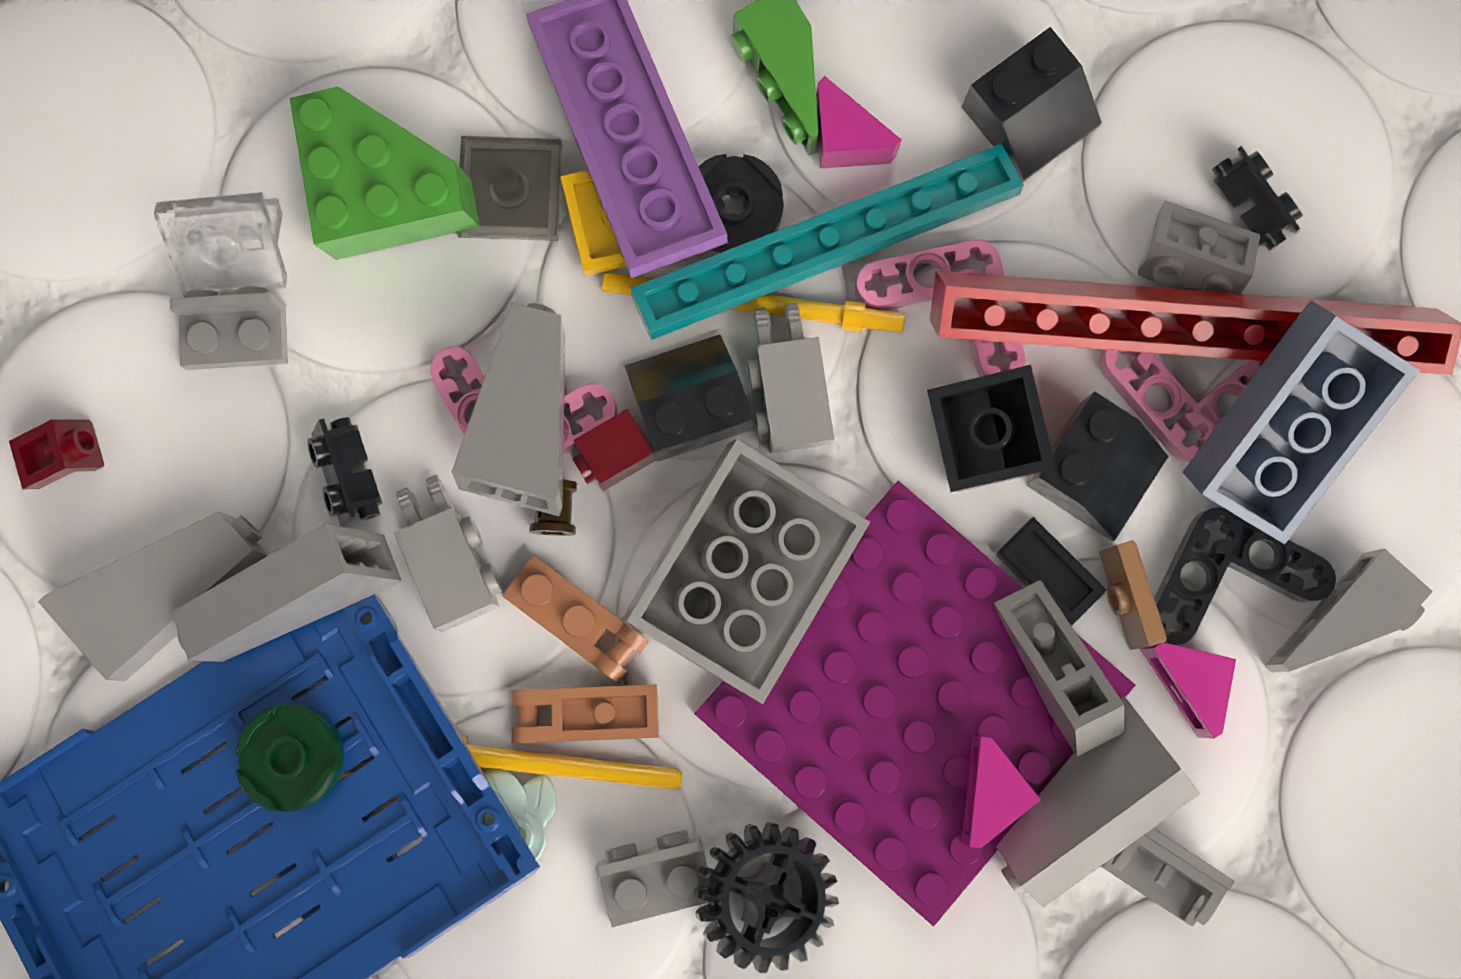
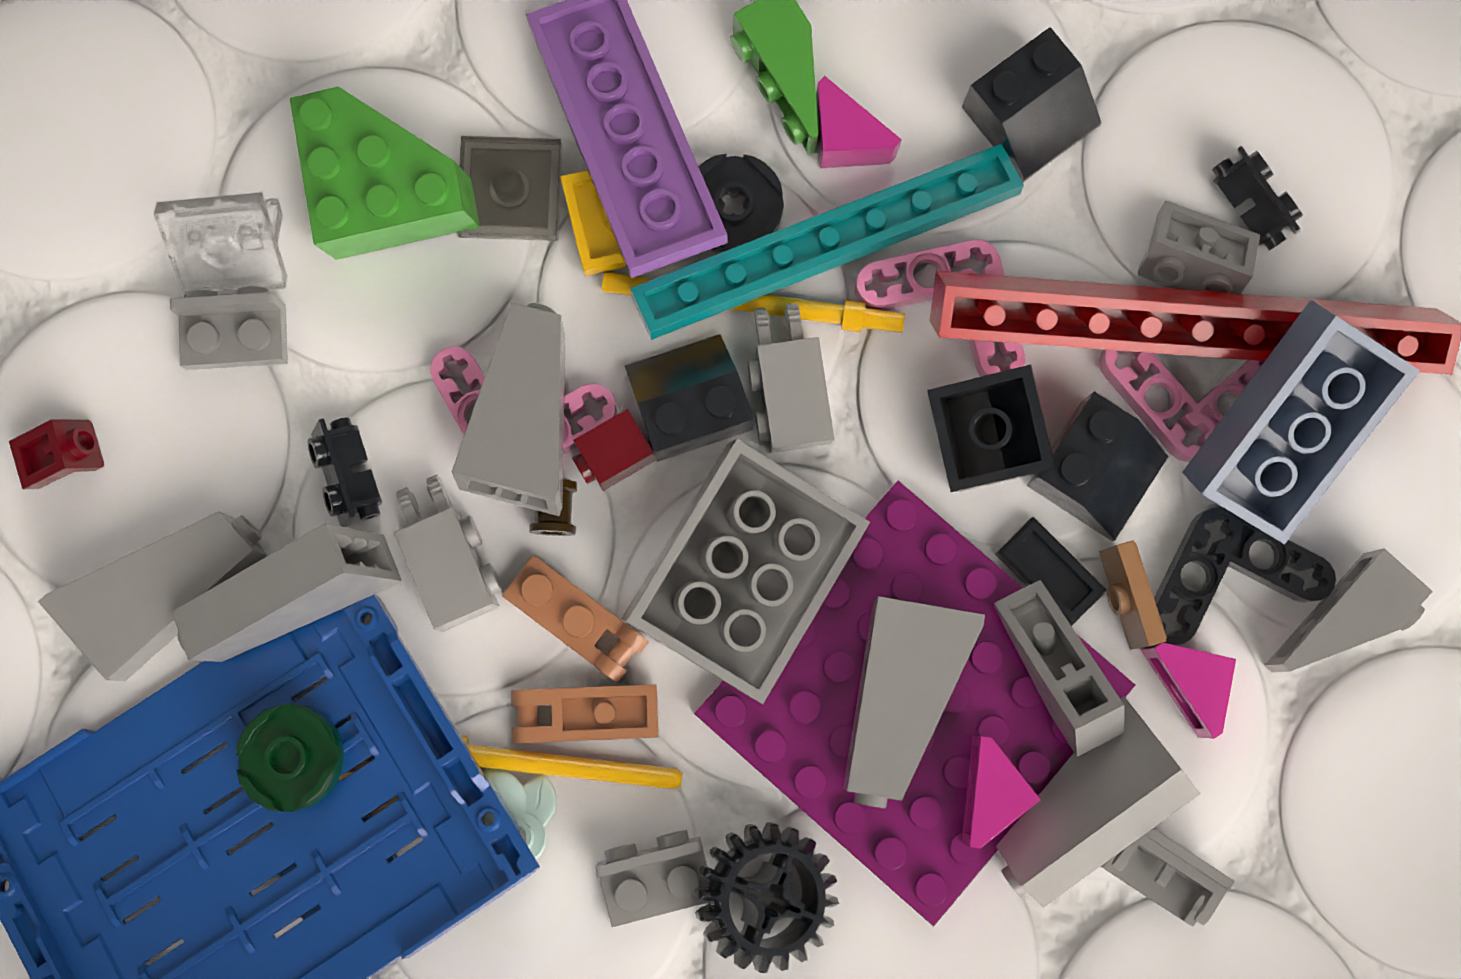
none -> light grey slope [843,596,985,808]

